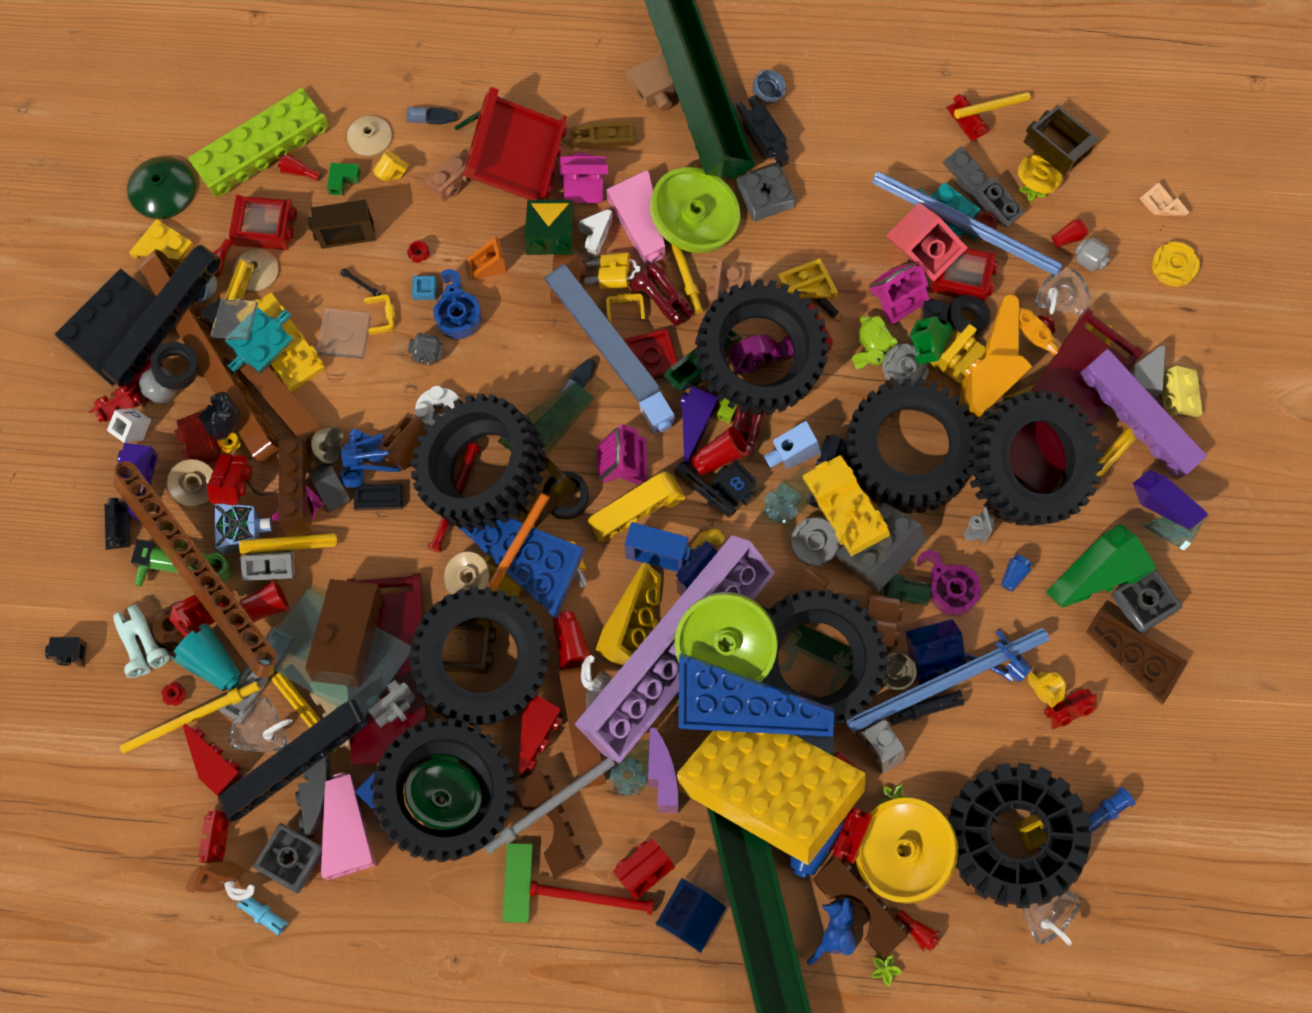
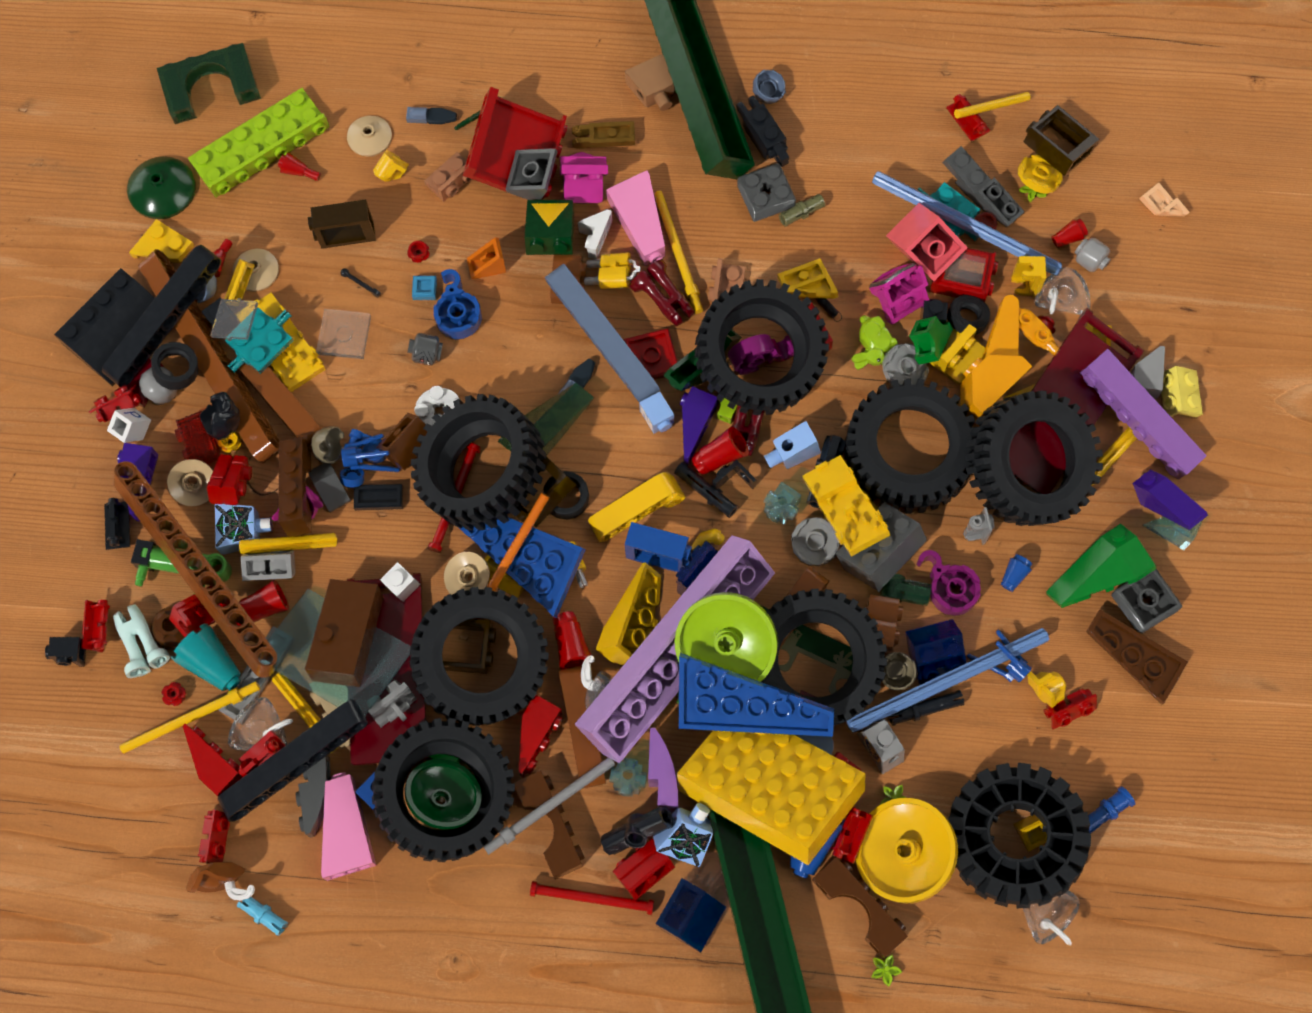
red window [228,194,297,250] -> none
dark grey brick [253,823,322,894] -> none
green piece [327,163,361,196] -> none
yellow piece [364,295,396,335] -> none
bright green tile [502,843,533,923] -> none
dark pink piece [597,424,648,485] -> none
yellow piece [606,293,645,323] -> none
lime dish [649,167,740,253] -> none
black brick [718,466,756,509] -> none
blue animal [807,898,856,965] -> none
red cone [896,909,940,952] -> none
yellow tile [1151,241,1200,287] -> none
none -> red hinge [81,600,110,653]
none -> clear green arch [157,43,261,124]
none -> red hinge [238,730,286,777]
none -> white brick [380,562,421,602]
none -> dark grey slope [505,149,557,200]
none -> black piece [600,806,674,855]
none -> torso [653,803,713,867]
none -> olive pin [779,194,825,227]
none -> yellow hinge [1011,256,1046,298]

